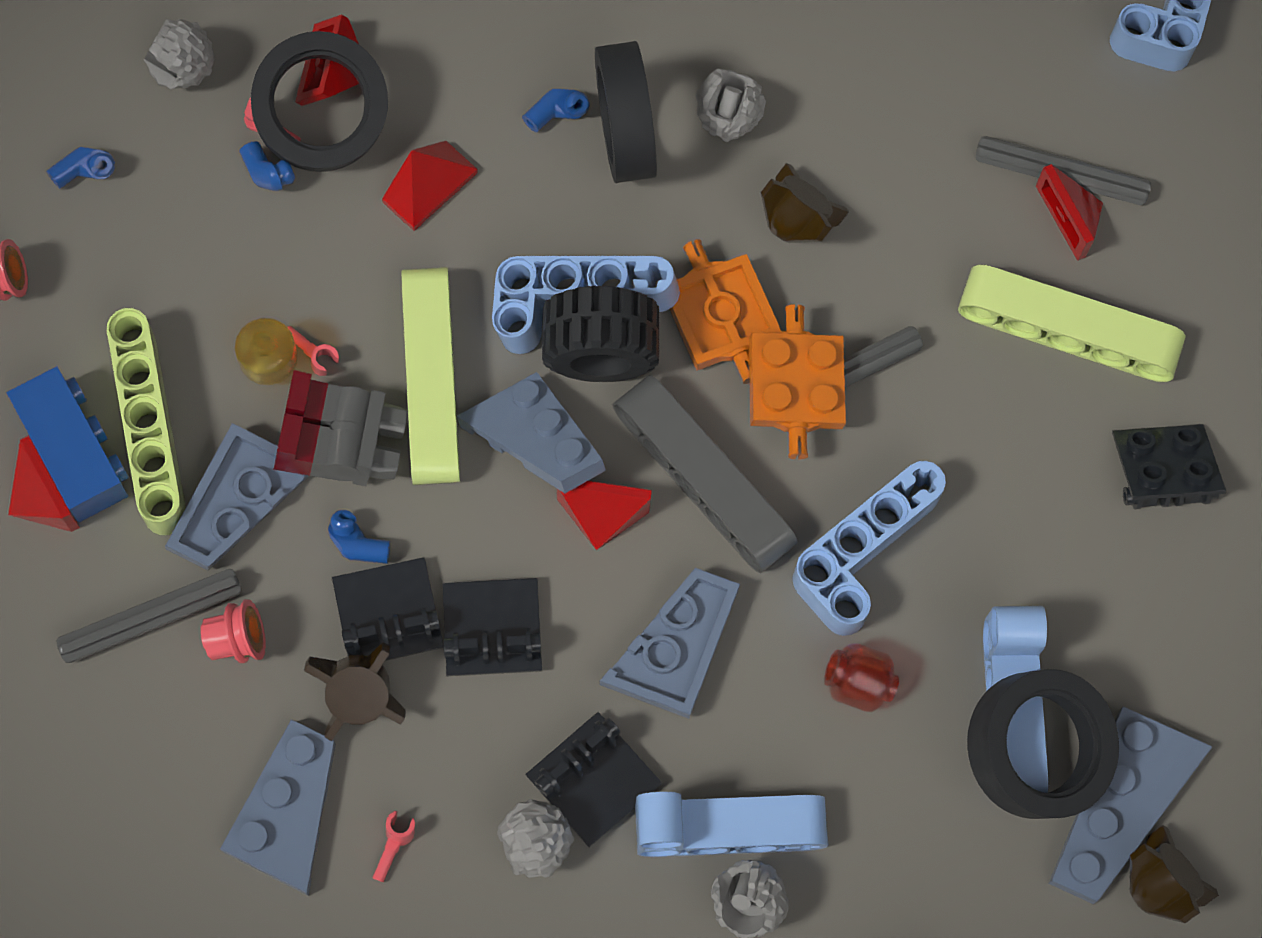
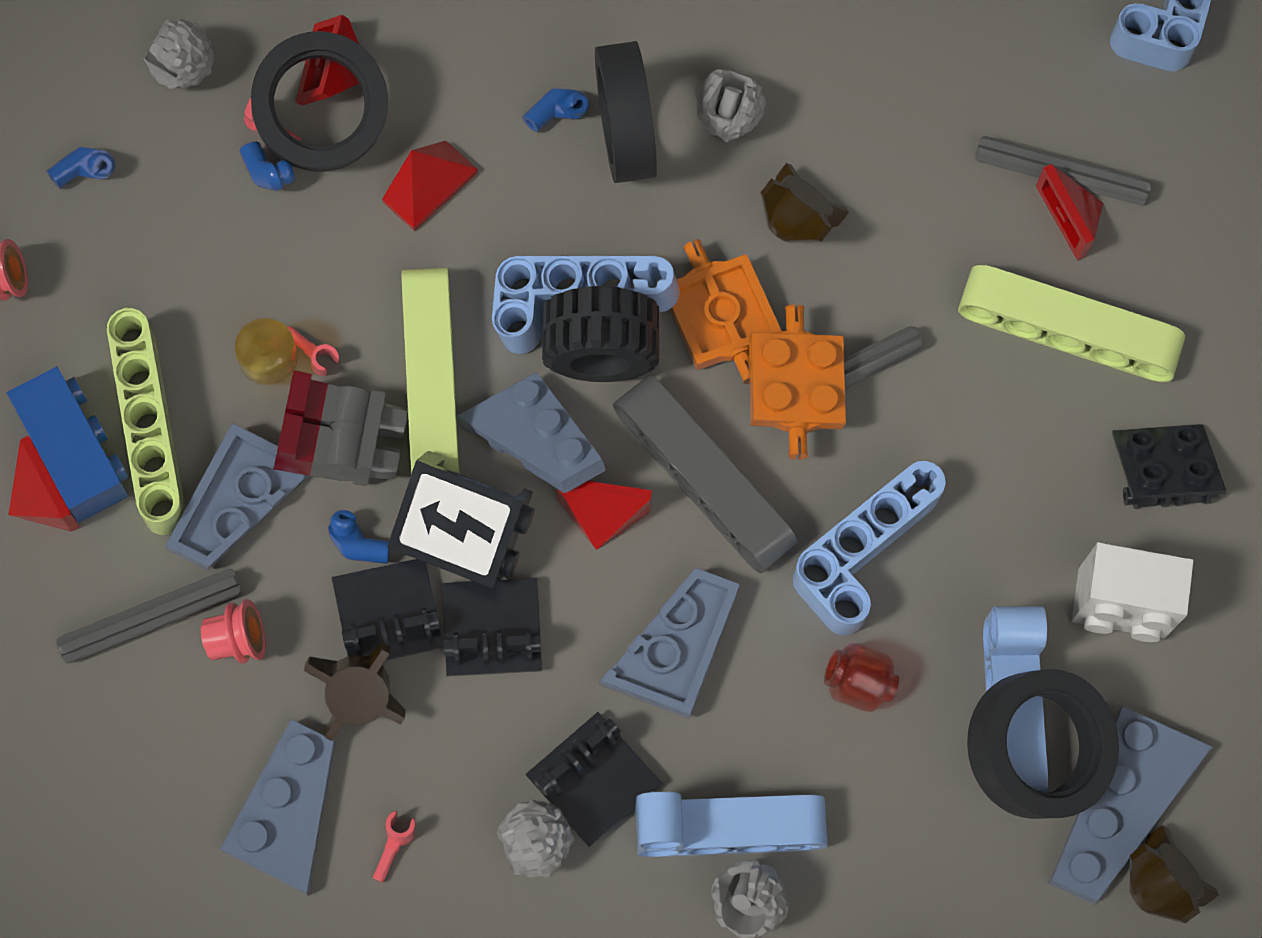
none -> panel [387,451,535,589]
none -> white brick [1071,542,1193,642]

